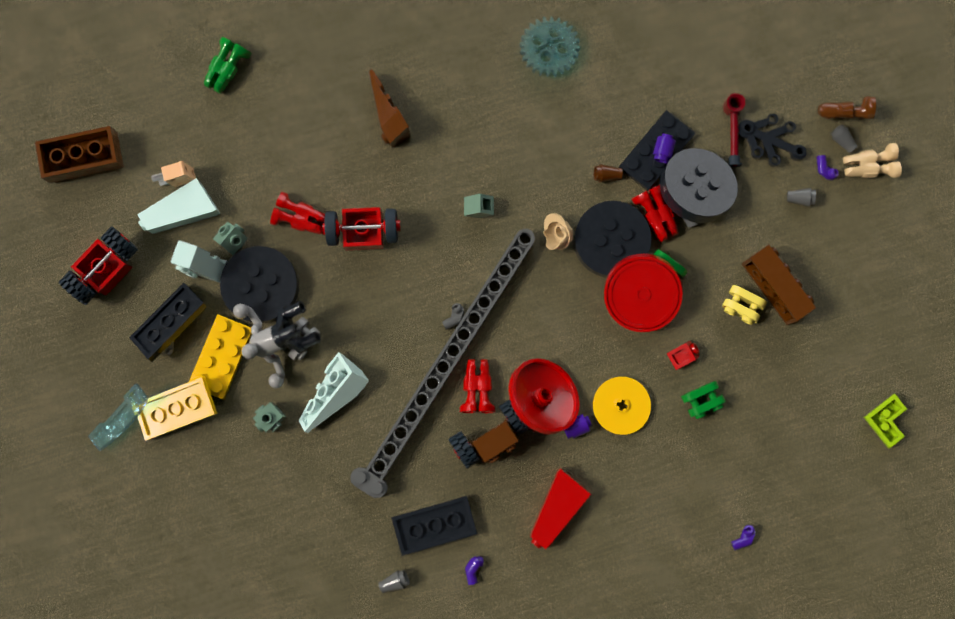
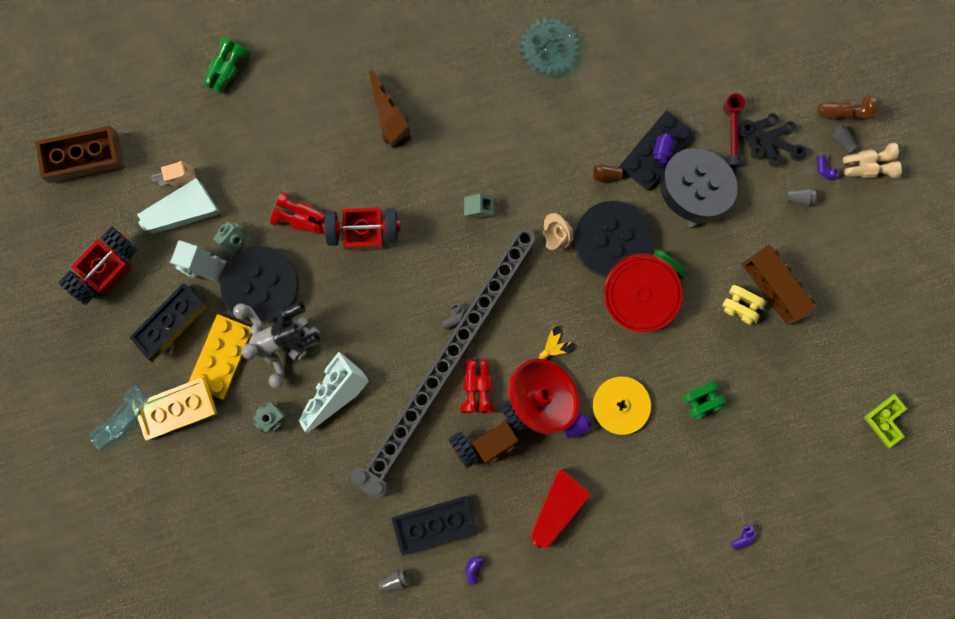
red piece [631,185,679,242] -> none
red bracket [666,340,699,370] -> none
none -> yellow piece [539,326,576,359]

